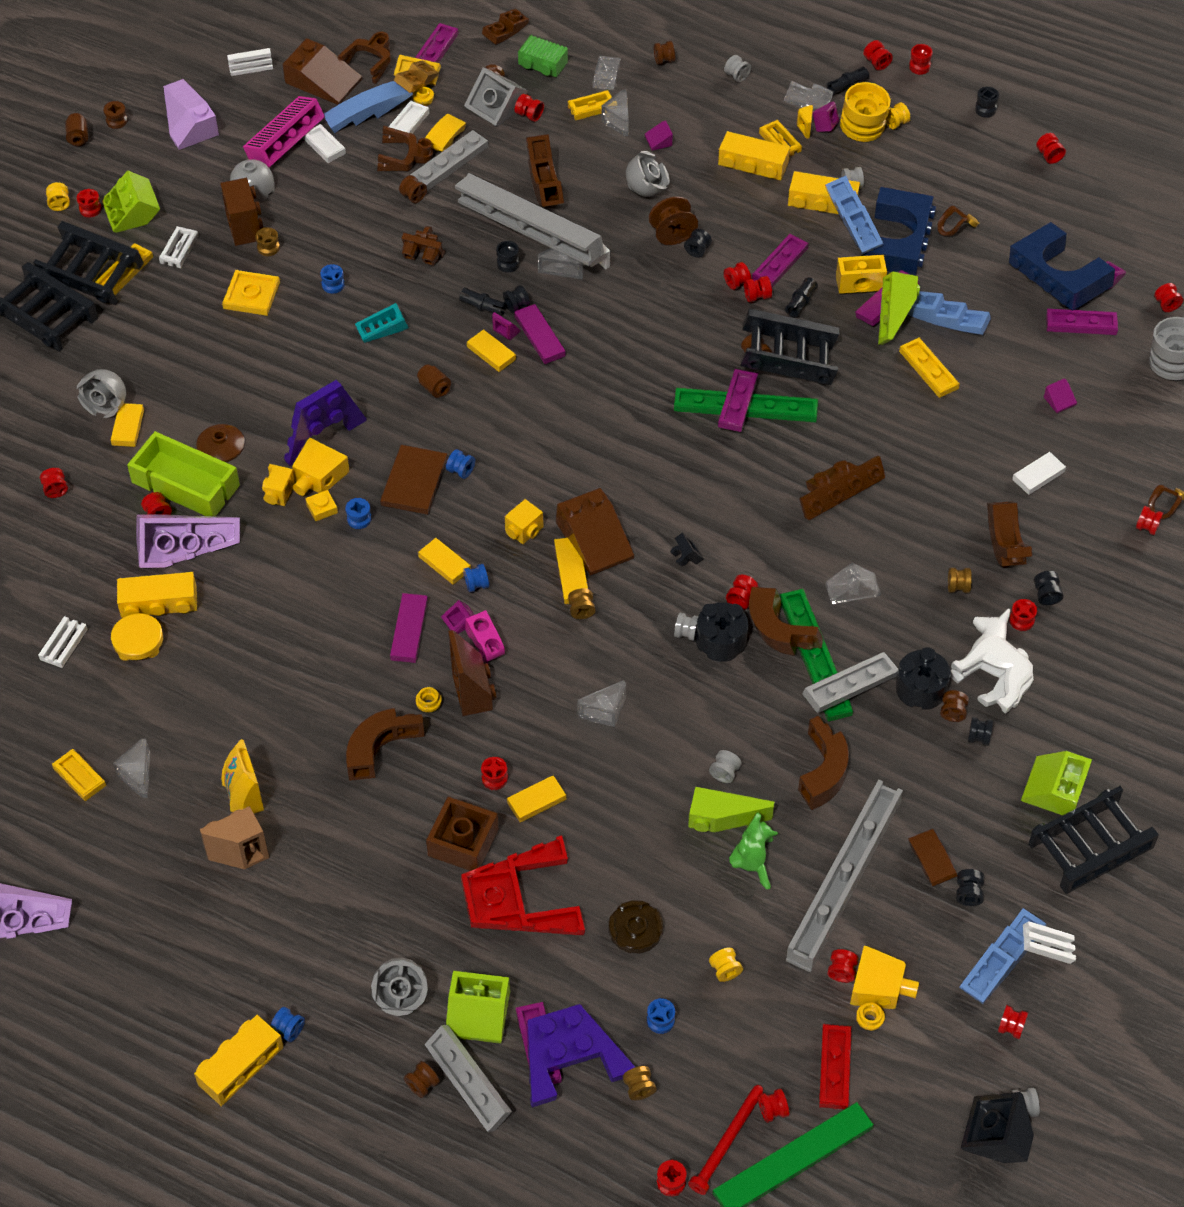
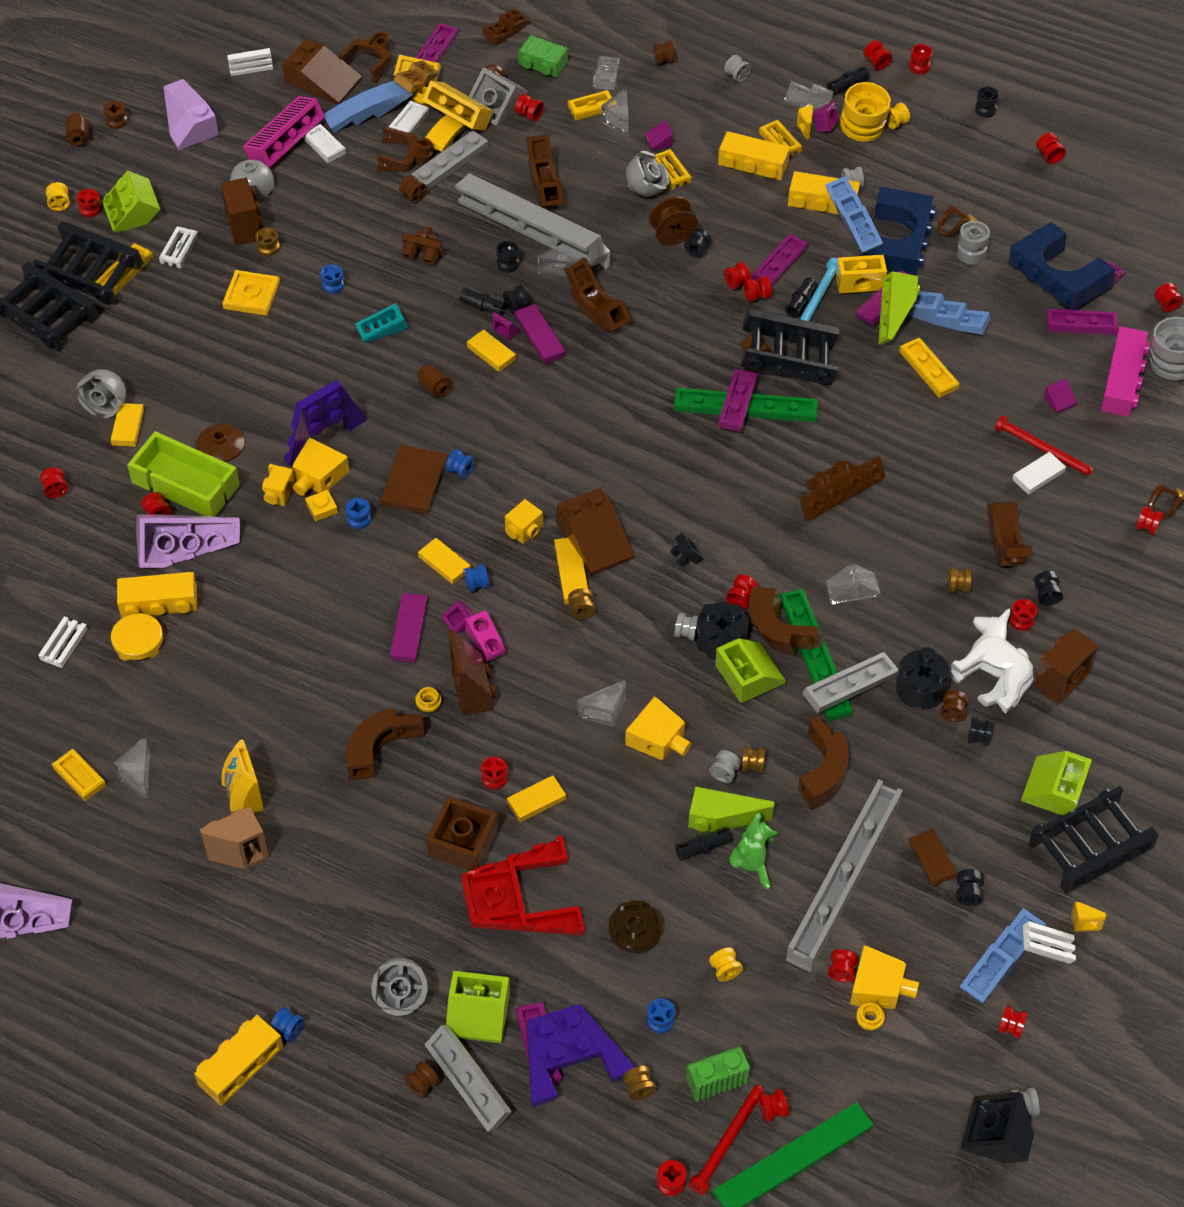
red tile [819,1024,851,1109] -> none
none -> yellow brick [422,80,494,130]
none -> reddish brown arch [563,258,631,331]
none -> yellow torso [625,697,692,760]
none -> yellow tile [654,149,691,190]
none -> black pin [675,827,731,861]
none -> bright green brick [686,1046,750,1102]
none -> lime slope [715,638,786,703]
none -> pearl gold wheel [742,746,765,774]
none -> medium azure bar [800,258,838,321]
none -> light grey wheel [957,221,990,264]
none -> red bar [995,415,1093,475]
none -> reddish brown brick [1034,628,1099,705]
none -> yellow slope [1071,902,1106,932]
none -> dark pink brick [1101,326,1150,417]

